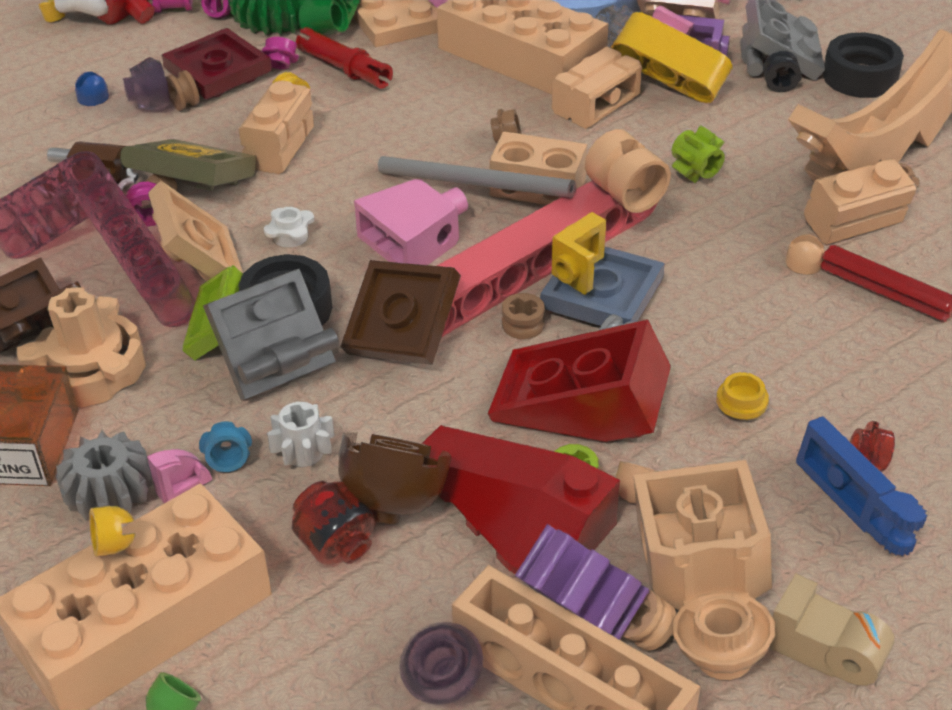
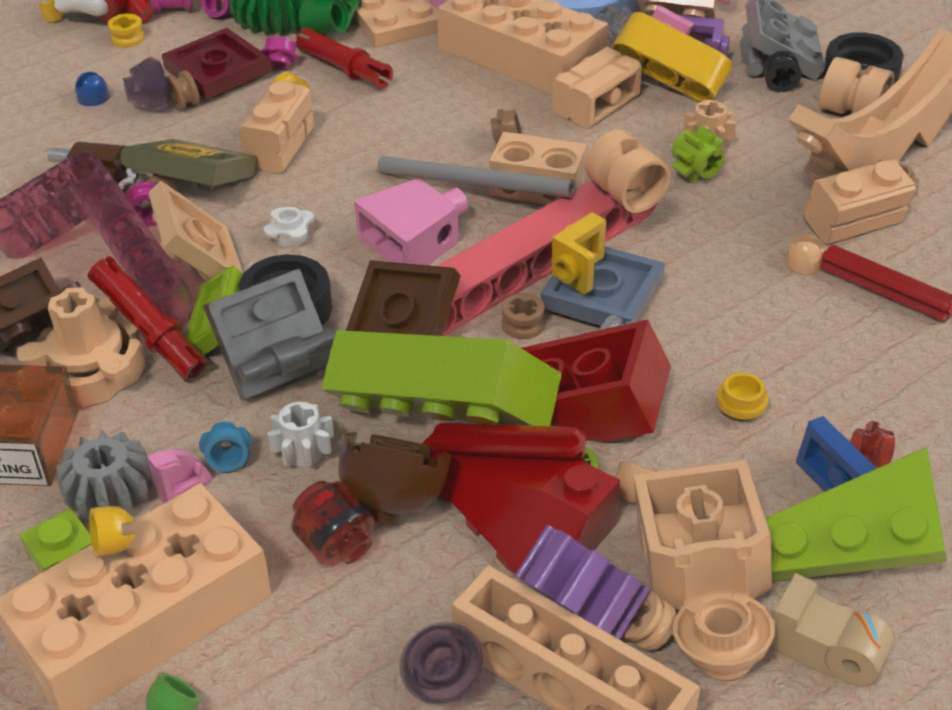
none -> lime plate [19,508,92,573]
none -> red pin [87,256,208,382]
none -> yellow bush [107,14,145,47]
none -> lime wedge [321,330,562,426]
none -> red axle [432,423,587,460]
none -> light nougat gear [683,100,736,150]
none -> lime wing [765,447,947,582]
none -> light nougat wheel [819,57,894,114]

